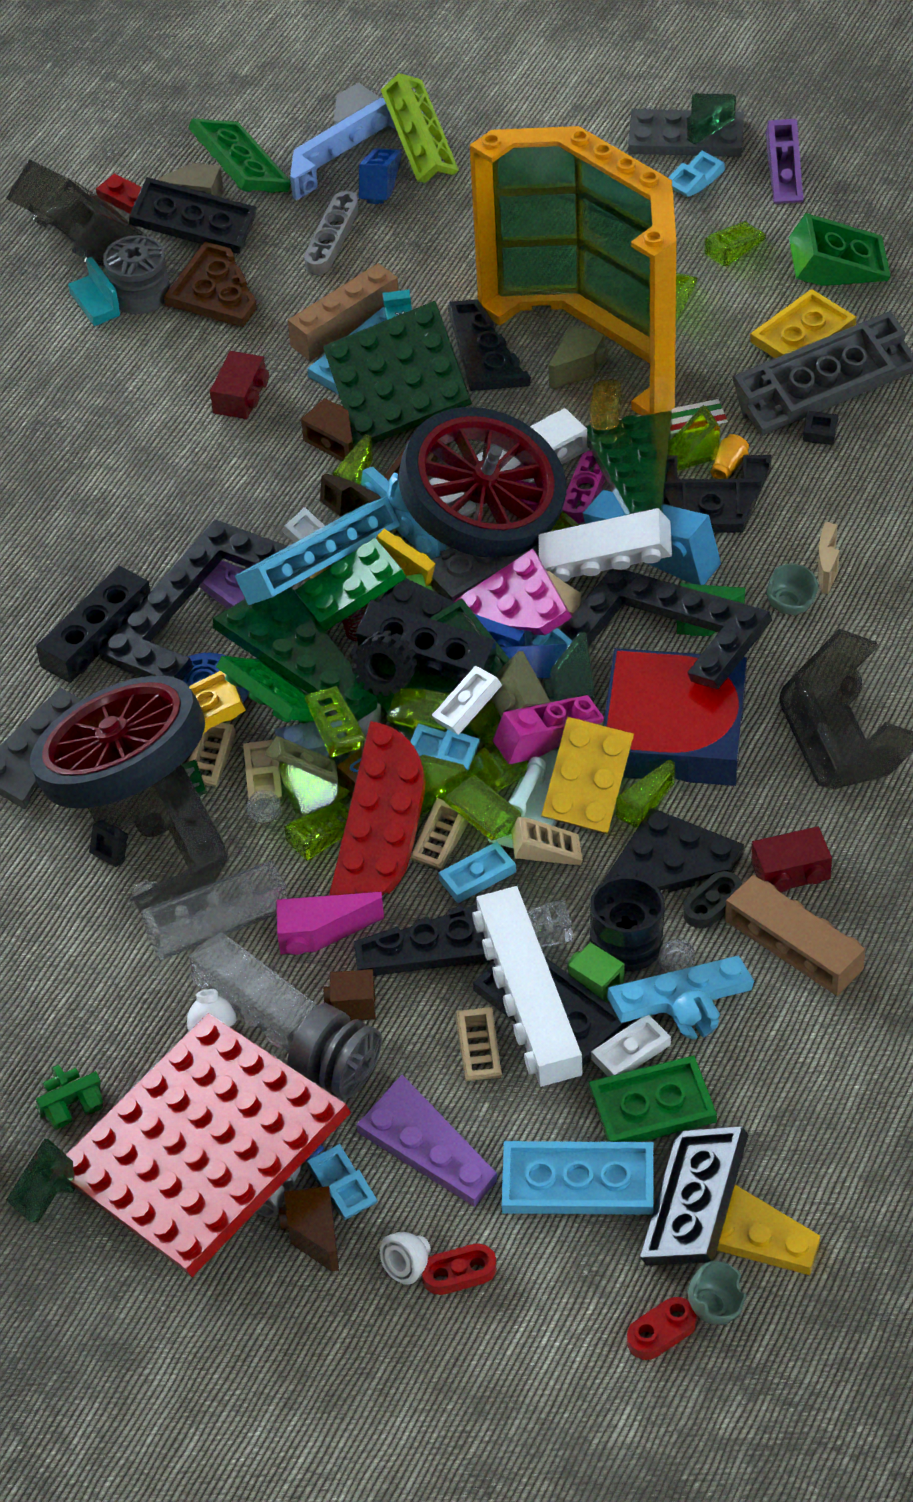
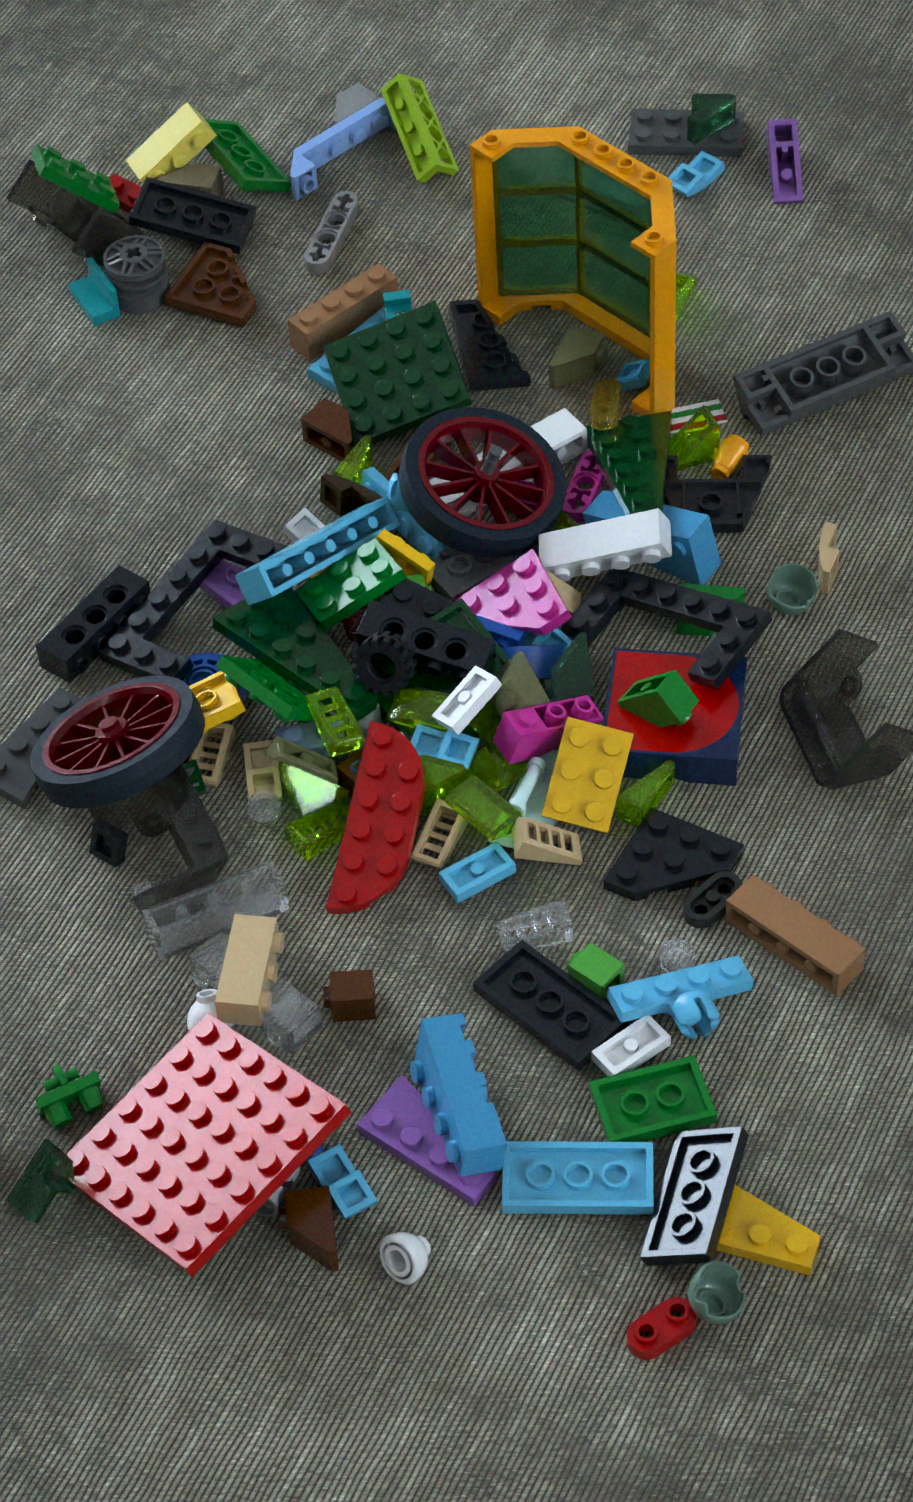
dark red brick [210,351,269,419] -> none
dark pink slope [276,892,384,955] -> none
flat silver wheel [287,1003,382,1099] -> none
black wing [354,904,494,976] -> none
blue slope [359,148,402,204] -> none
red plate [421,1243,497,1295] -> none
tan slope [456,1007,502,1081] -> none
white brick [472,886,582,1087] -> none
black wheel [589,876,665,972] -> none
clear neon green slope [704,221,766,267] -> none
yellow plate [750,289,856,358] -> none
dark red brick [751,826,832,892] -> none
green slope [789,213,891,286] -> none
black plate [803,411,839,445] -> none
none -> green plate [31,144,120,214]
none -> light yellow brick [125,102,217,183]
none -> tan brick [215,914,285,1026]
none -> dark azure wedge [410,1013,507,1177]
none -> dark azure tile [615,359,650,392]
none -> green slope [617,670,699,728]

